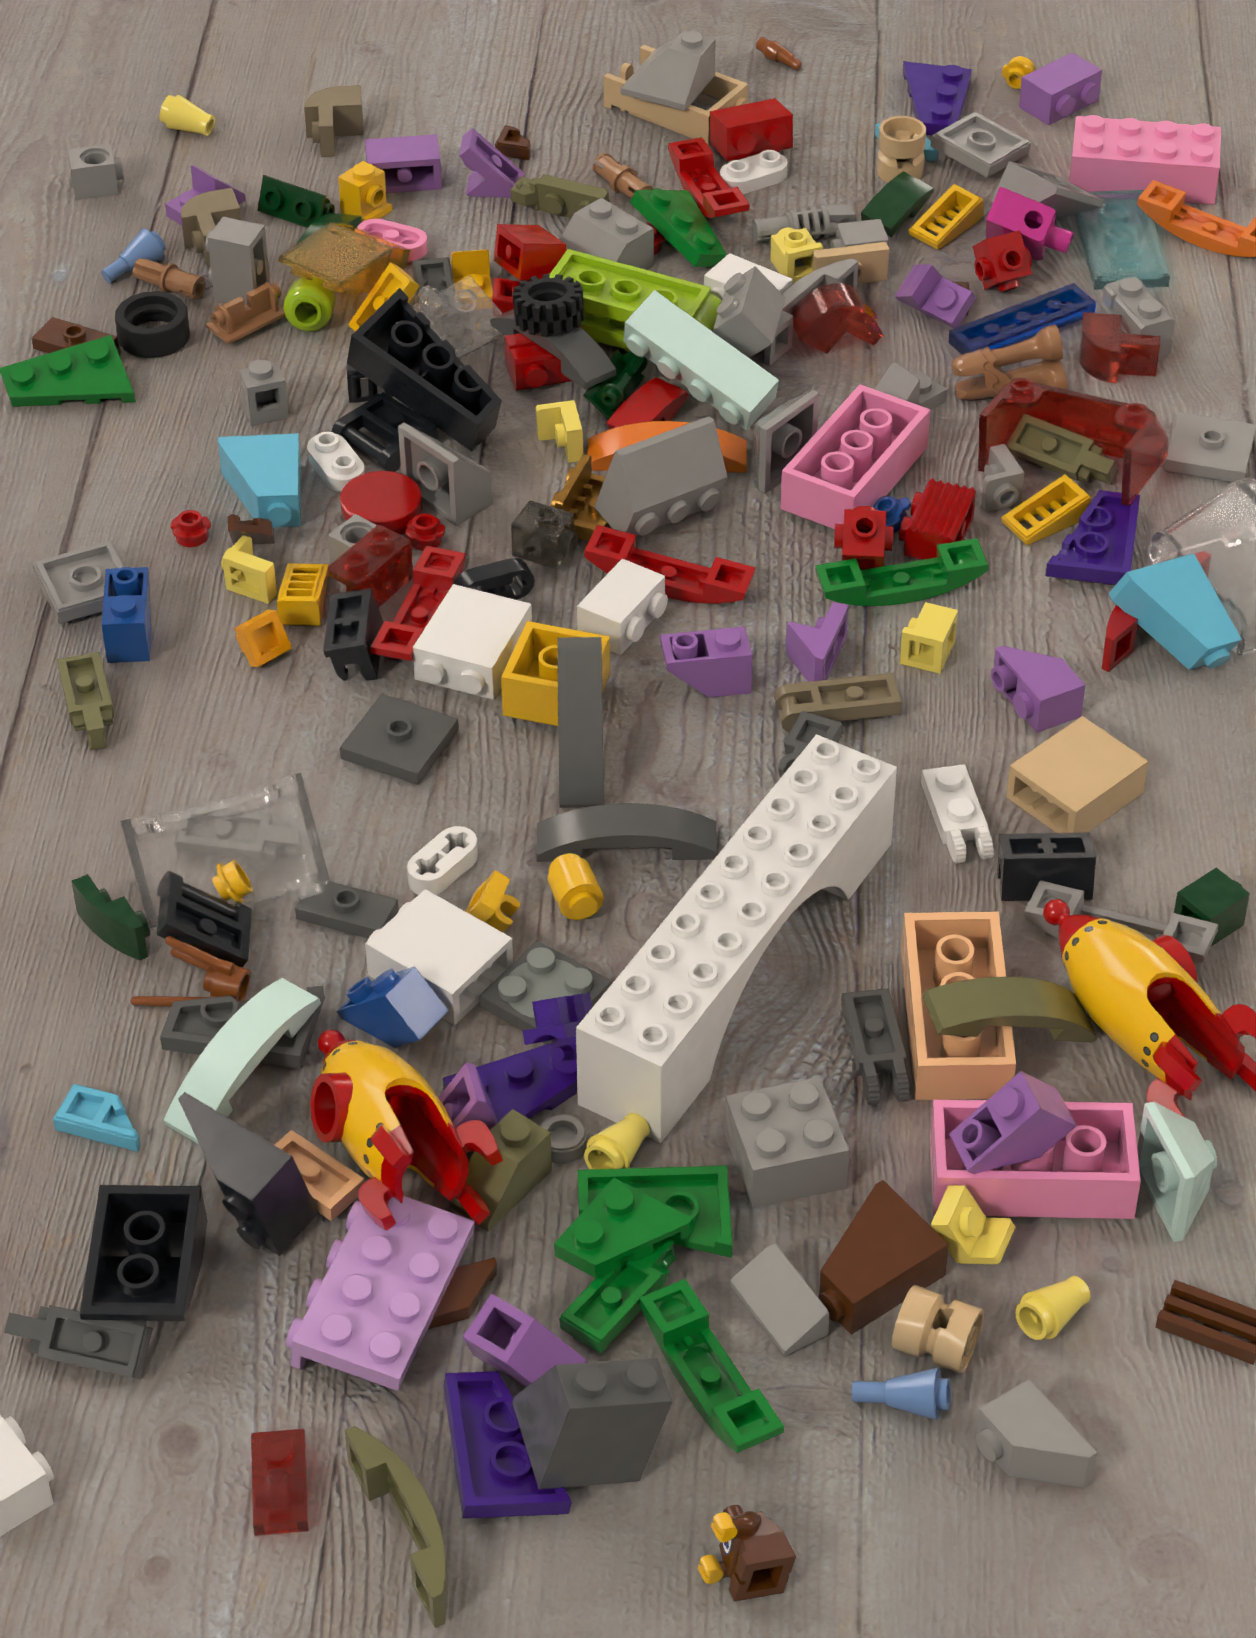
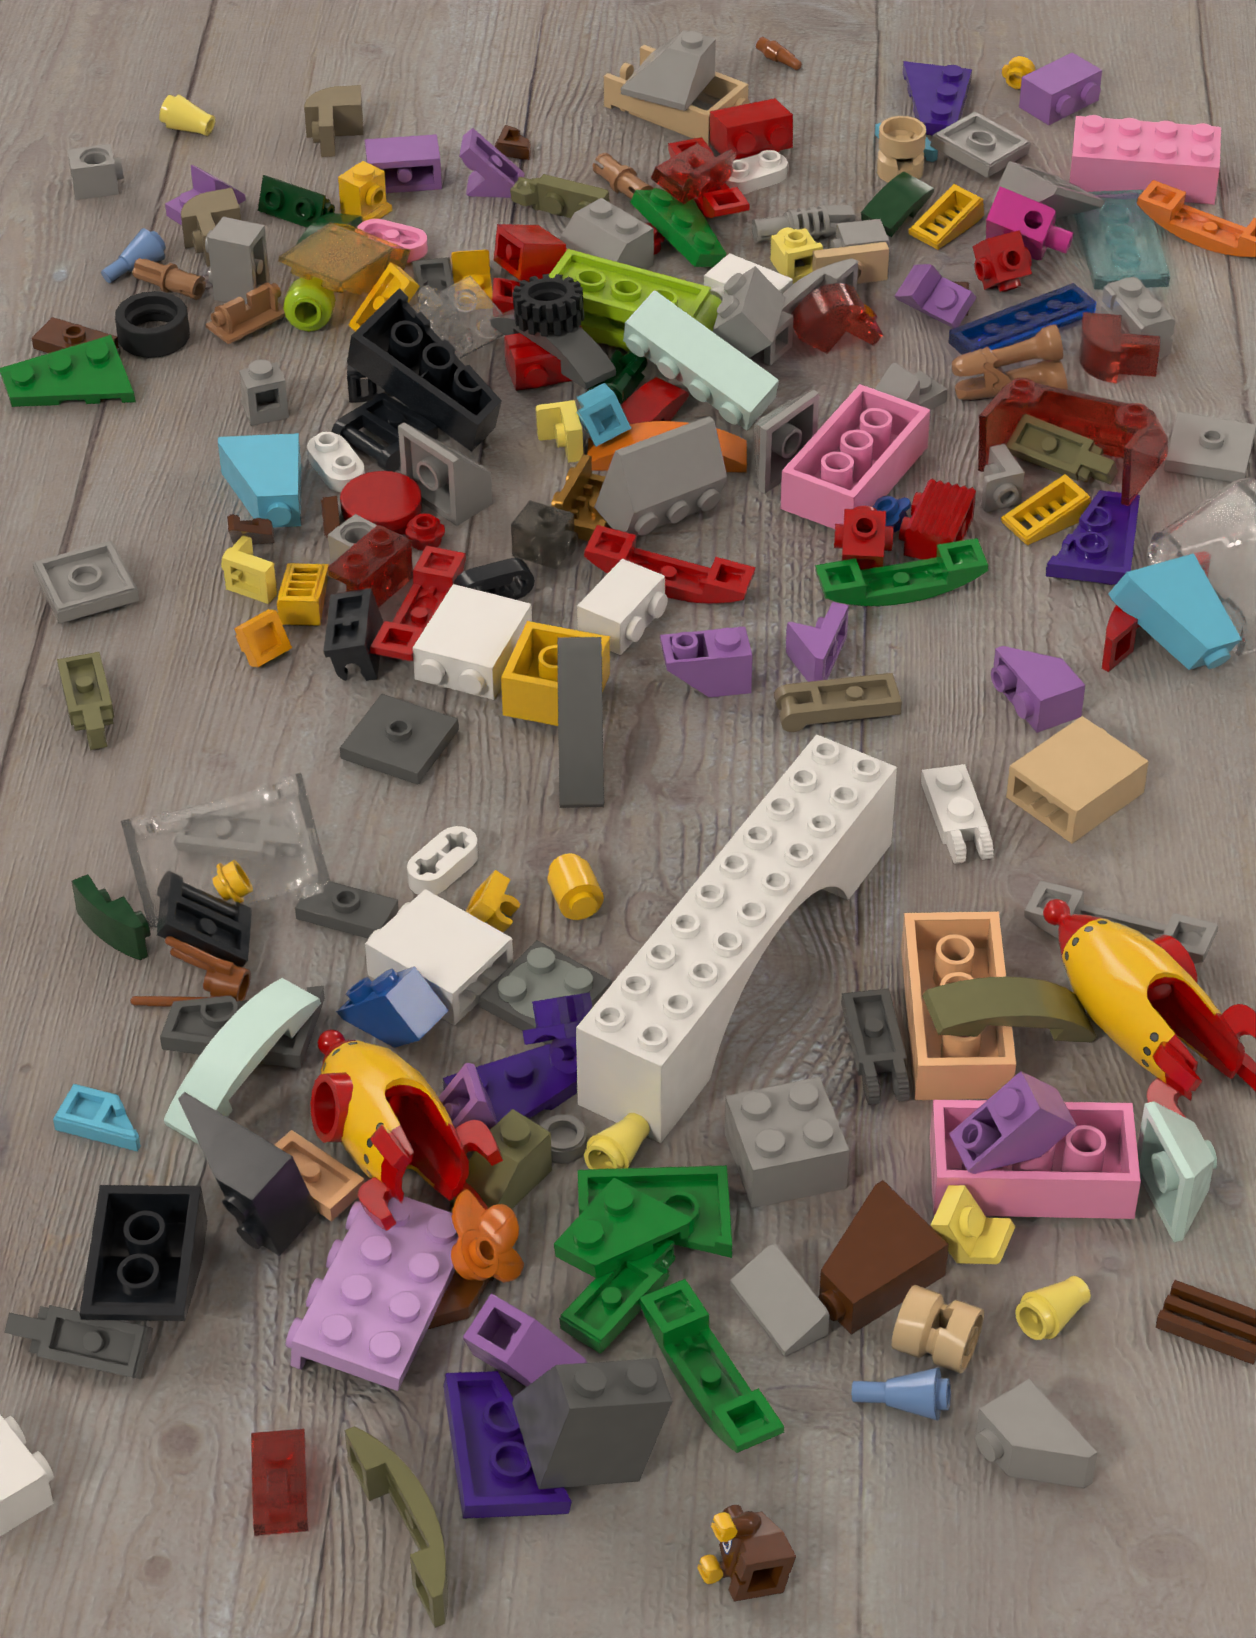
blue slope [101,567,152,663] -> none
red plate [170,510,211,547] -> none
dark grey slope [537,803,717,862] -> none
dark grey plate [778,711,843,778] -> none
light yellow brick [900,602,958,674] -> none
black hinge [997,832,1096,901] -> none
dark green brick [1174,867,1250,946] -> none
none -> reddish brown tile [321,496,340,538]
none -> orange plate [451,1189,524,1283]
none -> medium azure brick [576,383,631,447]
none -> clear red bracket [651,143,737,204]

